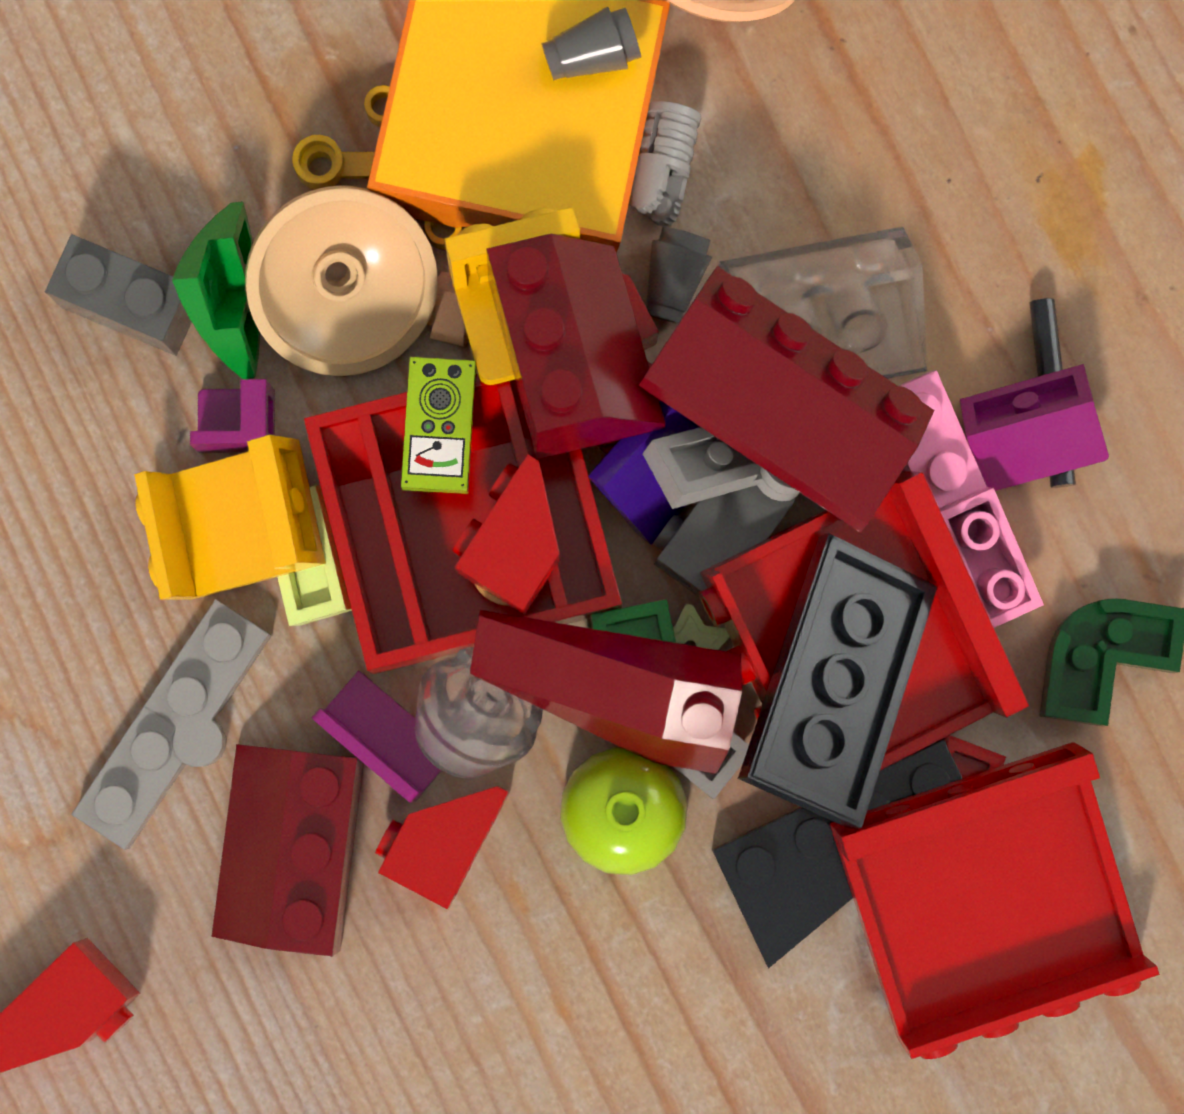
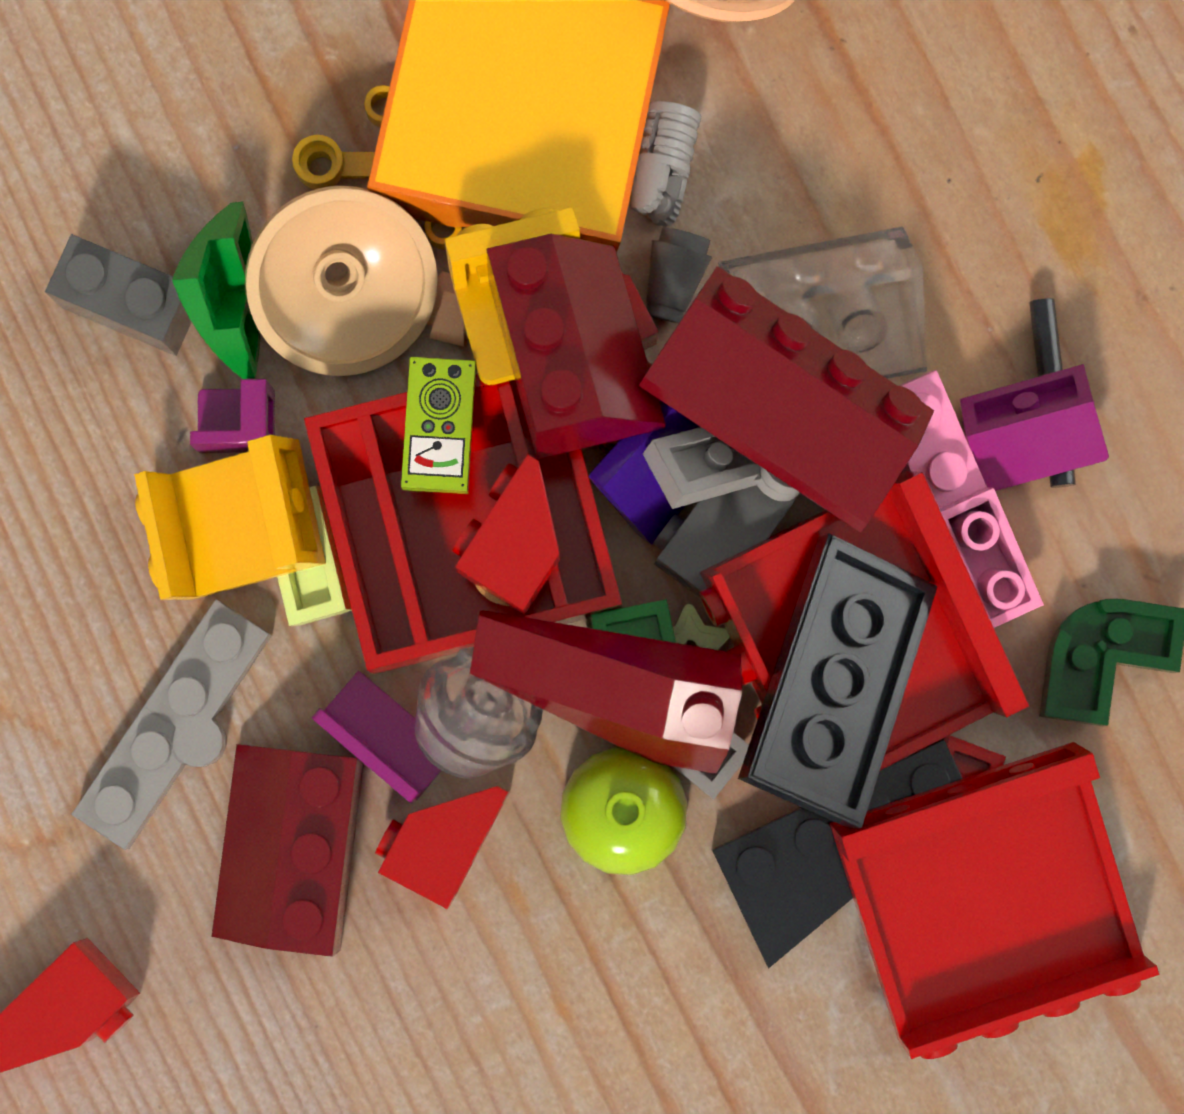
dark grey cone [541,6,641,81] -> none

